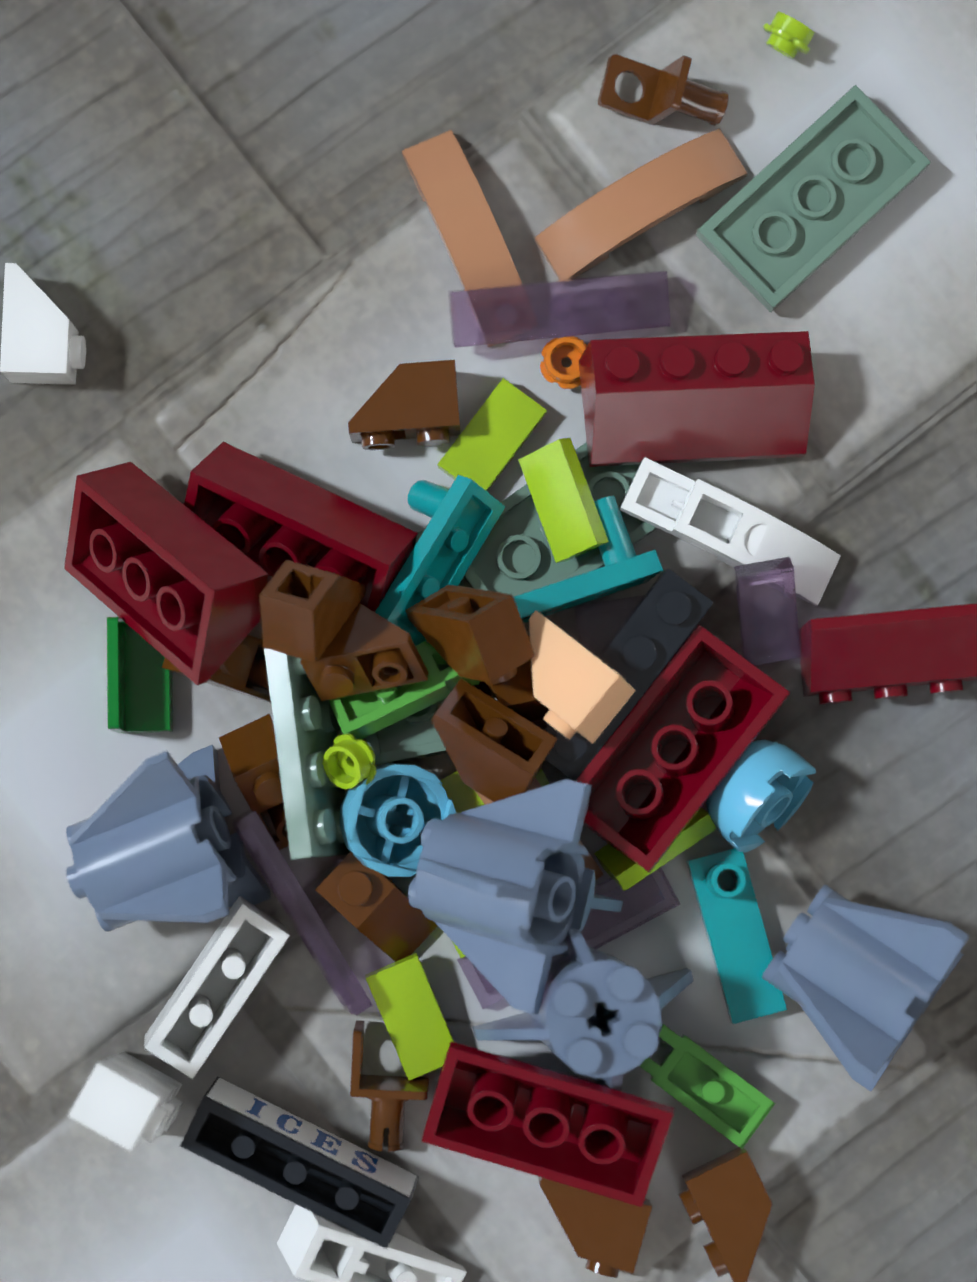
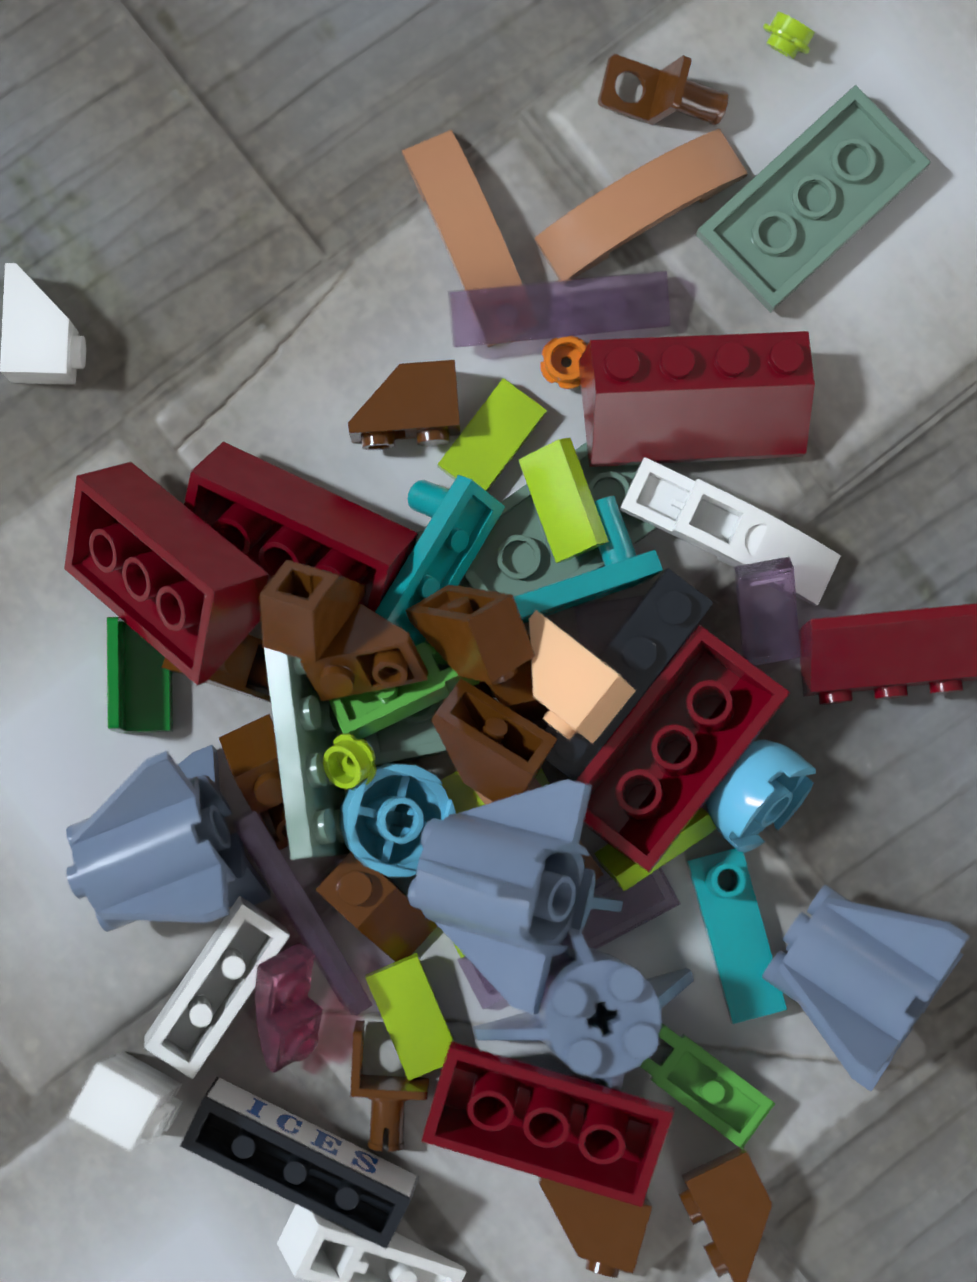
none -> clear pink slope [255,942,323,1073]

